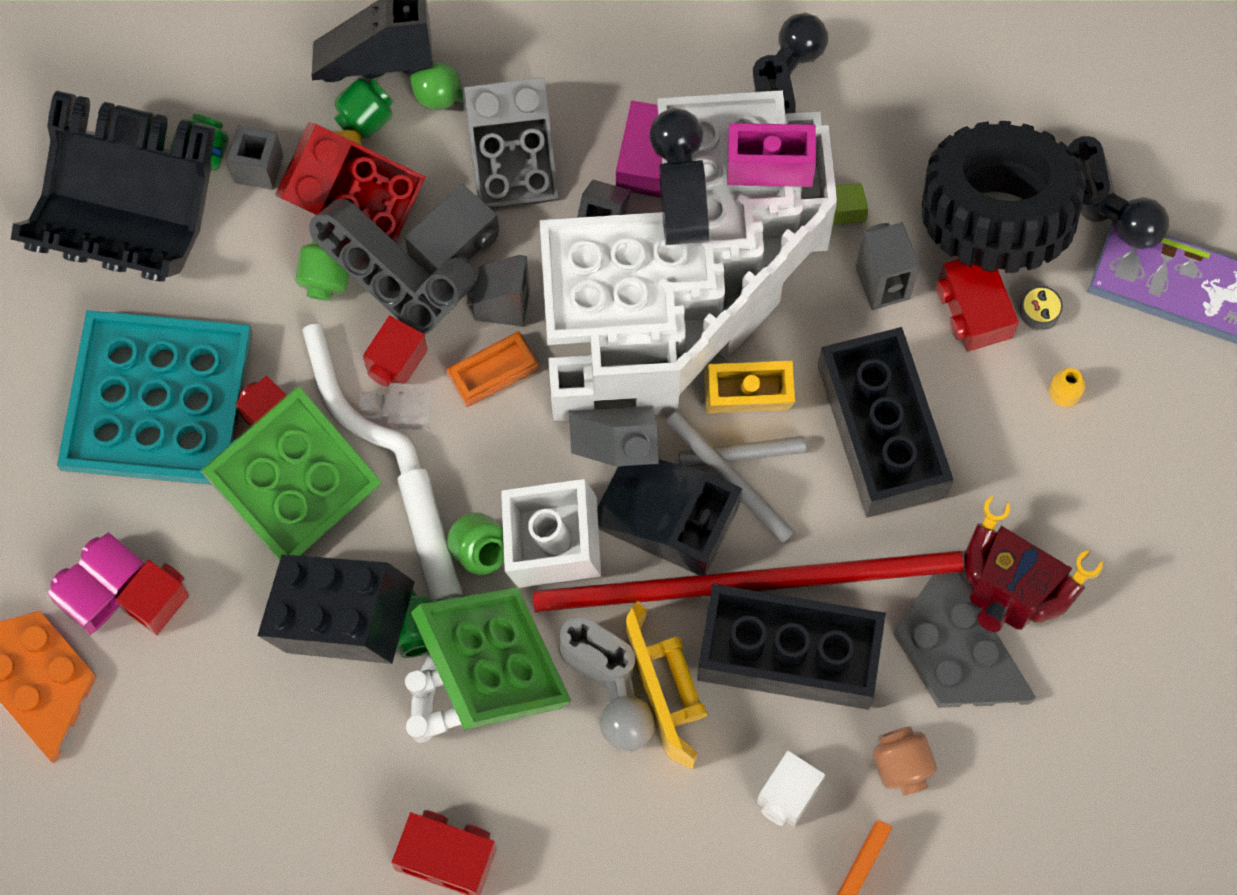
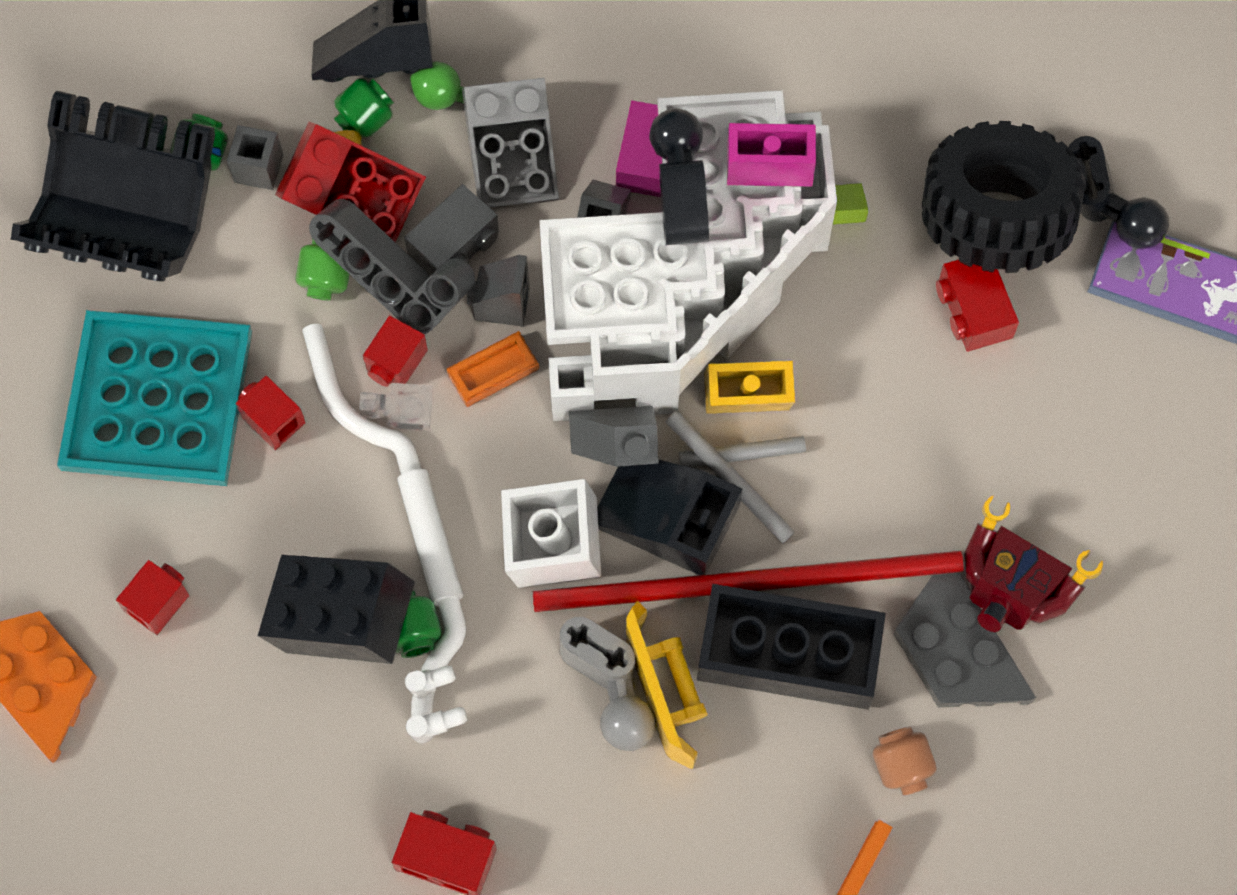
dark pink brick [47,532,145,635] -> none
bright green plate [200,386,382,561] -> none
bright green plate [411,587,571,730] -> none
bright green head [447,512,504,575] -> none
black beam [753,12,828,114] -> none
white brick [757,750,825,827] -> none
black brick [818,327,954,518] -> none
dark grey brick [856,222,920,310] -> none
tile [1019,286,1063,330] -> none
yellow hose [1049,368,1086,407] -> none

